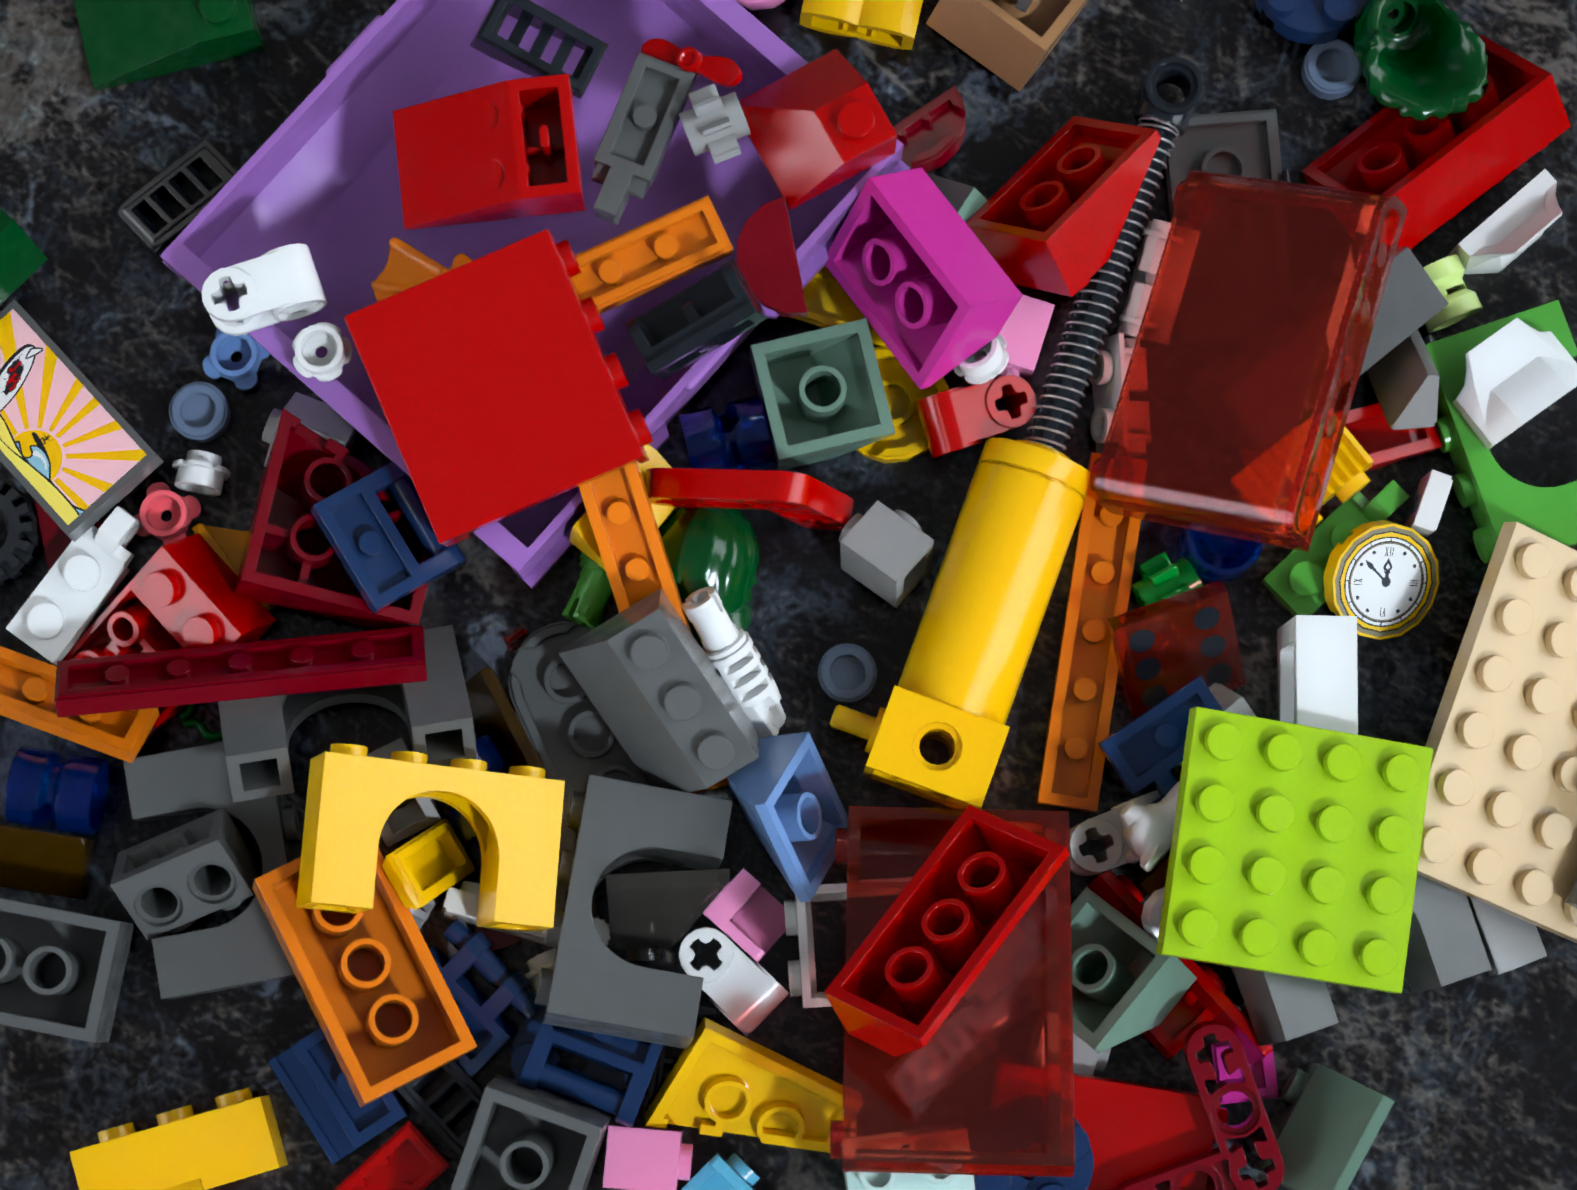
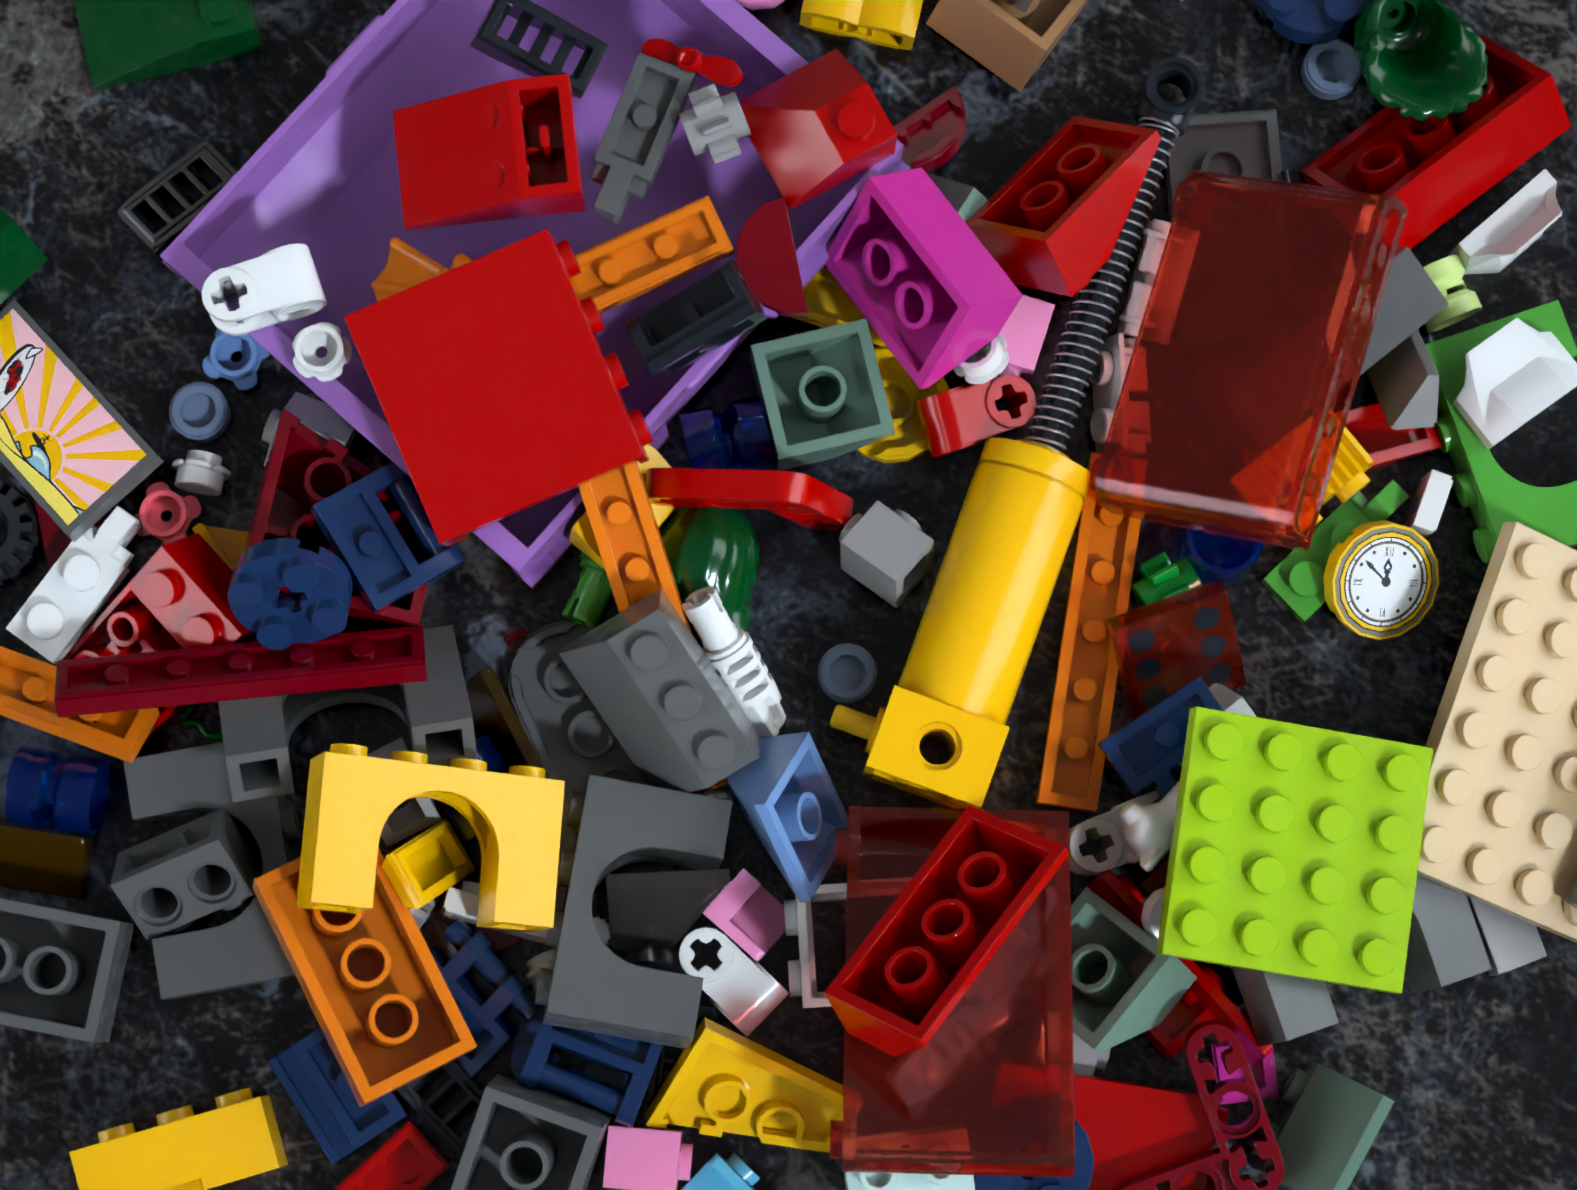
white window [1277,615,1358,735] -> none
none -> dark blue plate [228,538,353,650]

